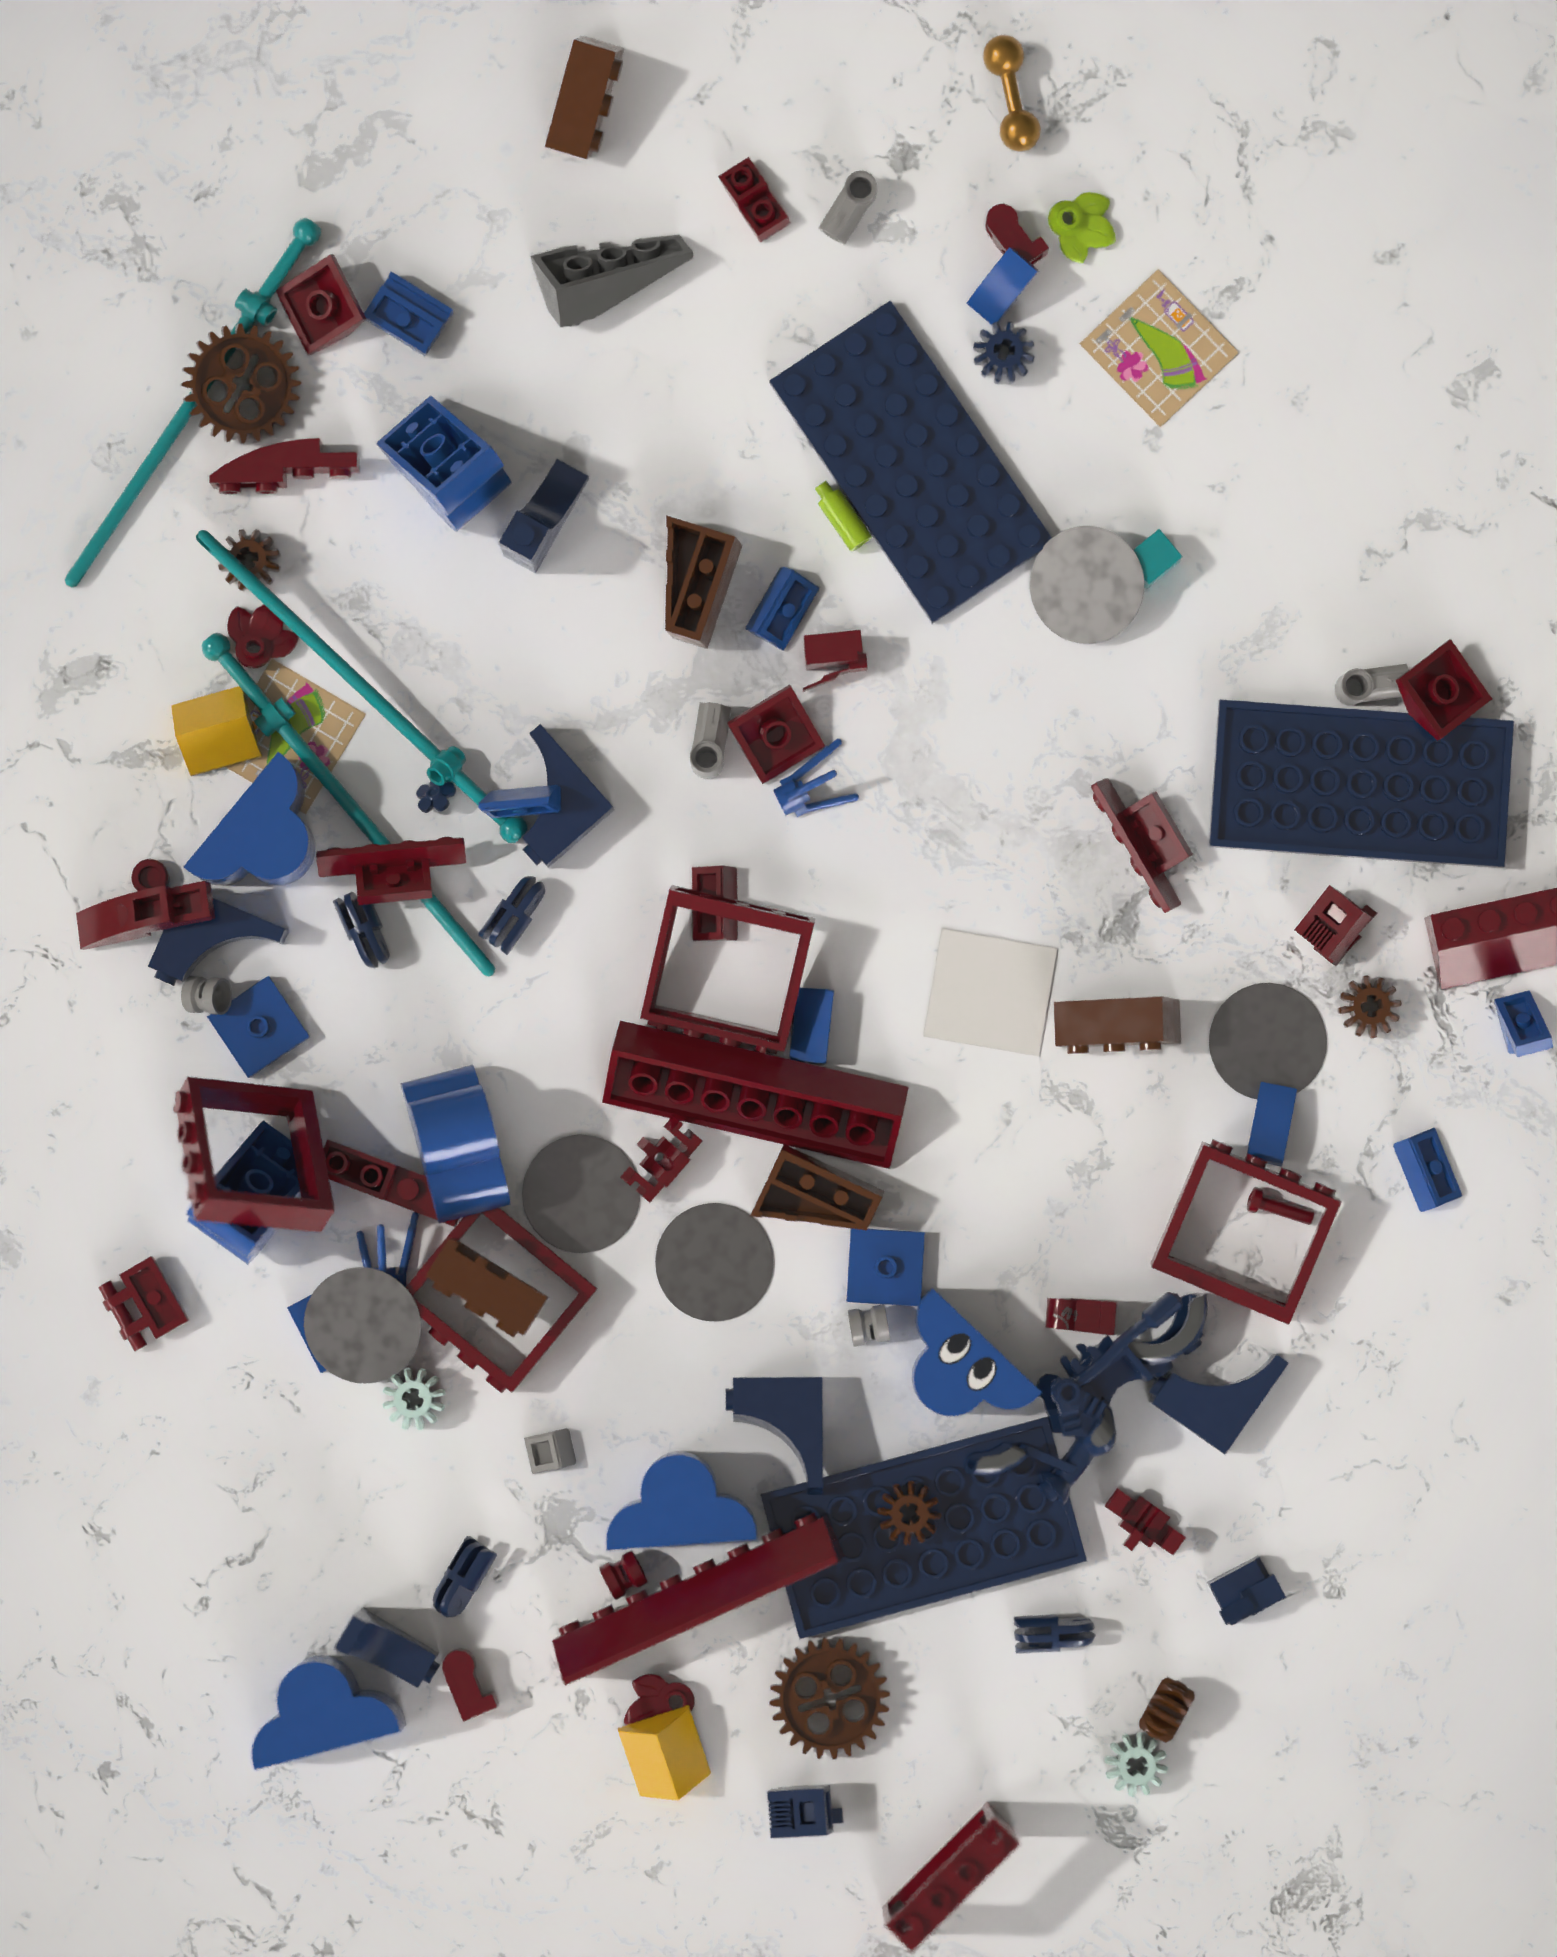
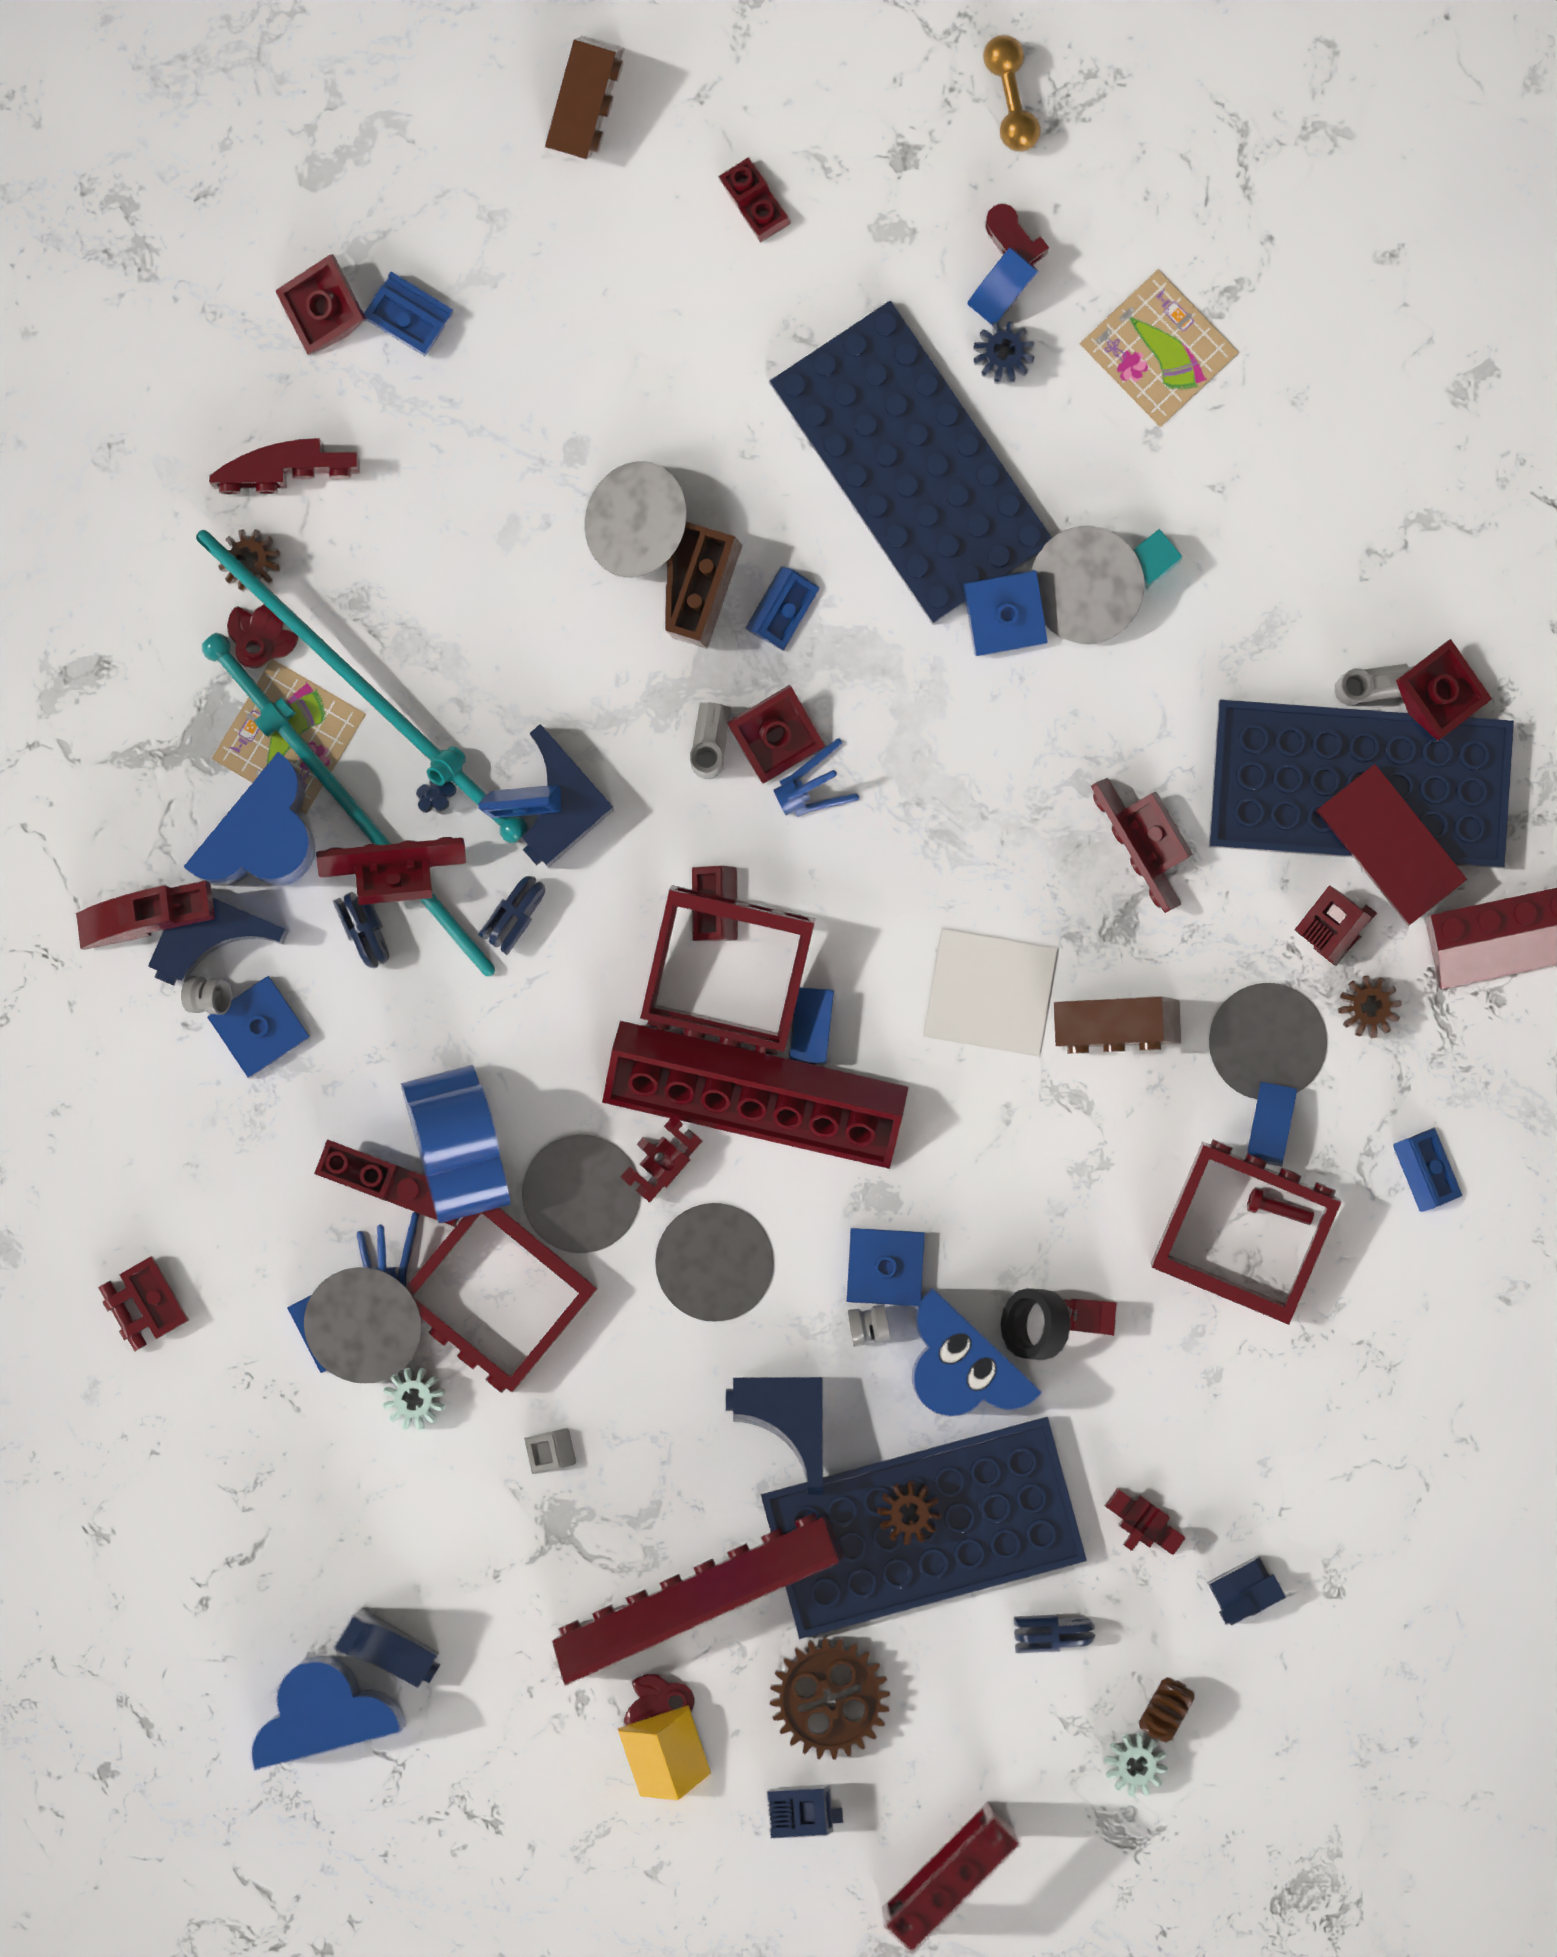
teal bar [65,218,321,588] -> none
dark red tile [131,859,170,891] -> none
yellow slope [171,686,262,776] -> none
dark red window [173,1076,335,1232] -> none
reddish brown gear [180,324,301,444] -> none
blue brick [186,1120,301,1265] -> none
blue brick [376,395,512,532] -> none
reddish brown wedge [425,1238,549,1338] -> none
dark blue arm [433,1536,497,1617] -> none
dark red leg [442,1648,500,1722] -> none
dark blue arch [499,459,589,574] -> none
dark grey wedge [531,235,694,328] -> none
dark red wheel [599,1550,649,1600] -> none
blue brick [606,1451,758,1550] -> none
reddish brown wedge [750,1144,885,1230] -> none
dark red piece [803,630,868,692] -> none
lime cylinder [815,481,872,552] -> none
light grey piece [818,171,877,245] -> none
dark blue piece [965,1292,1208,1506] -> none
lime plate [1048,192,1116,264] -> none
dark blue arch [1148,1354,1289,1454] -> none
blue slope [1494,990,1553,1057] -> none
none -> flat silver sticker [585,461,687,578]
none -> blue plate [963,570,1048,656]
none -> black tyre [1000,1288,1071,1360]
none -> dark red tile [1316,764,1468,926]

